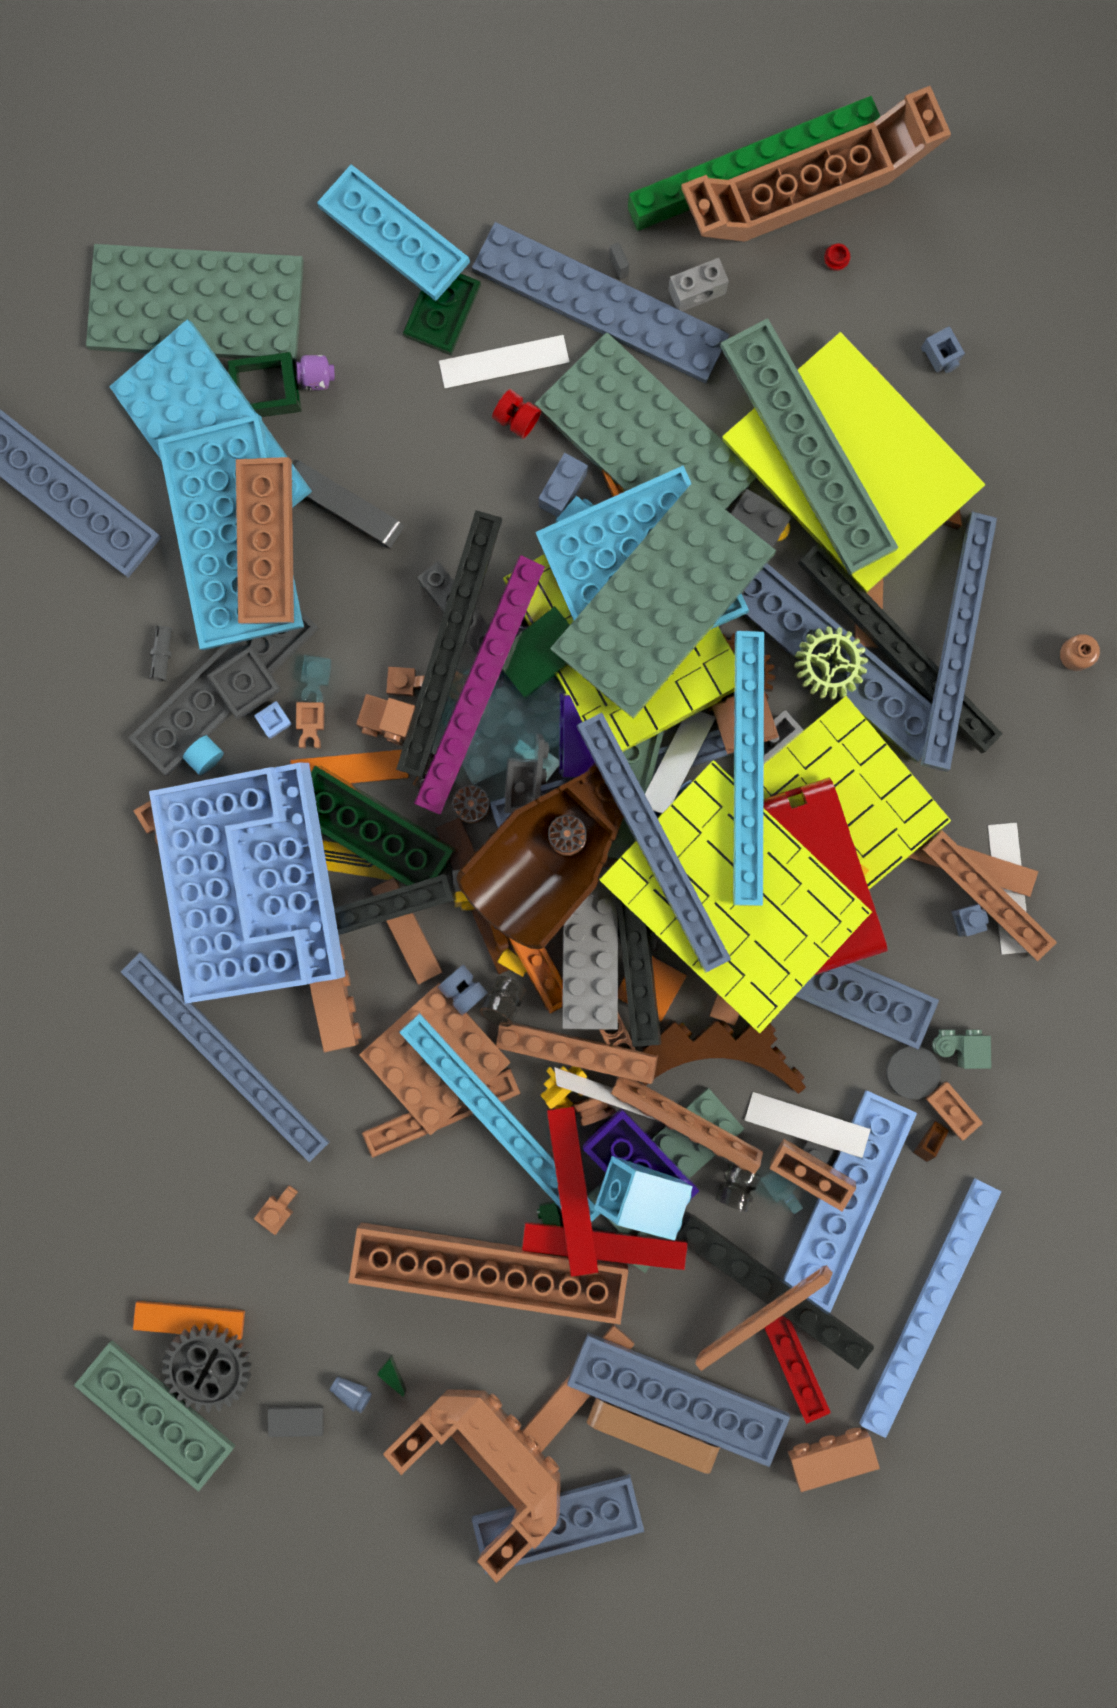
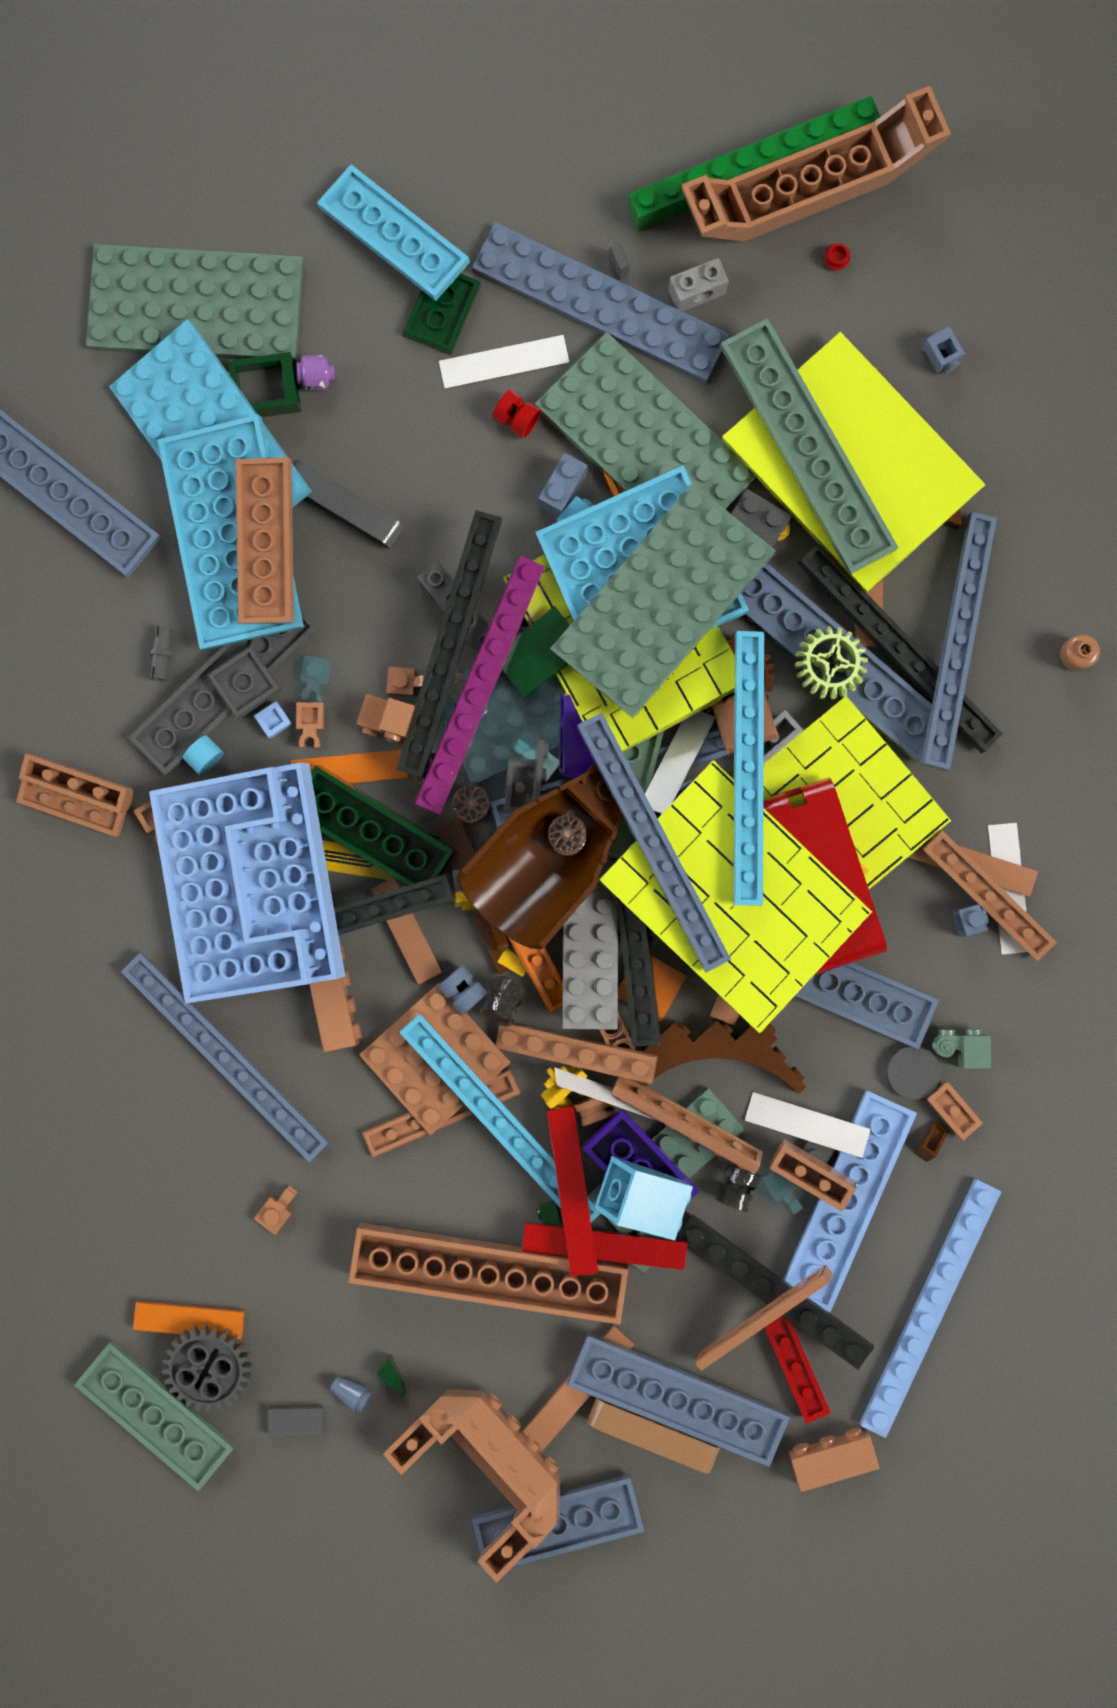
none -> nougat brick [16,752,133,837]

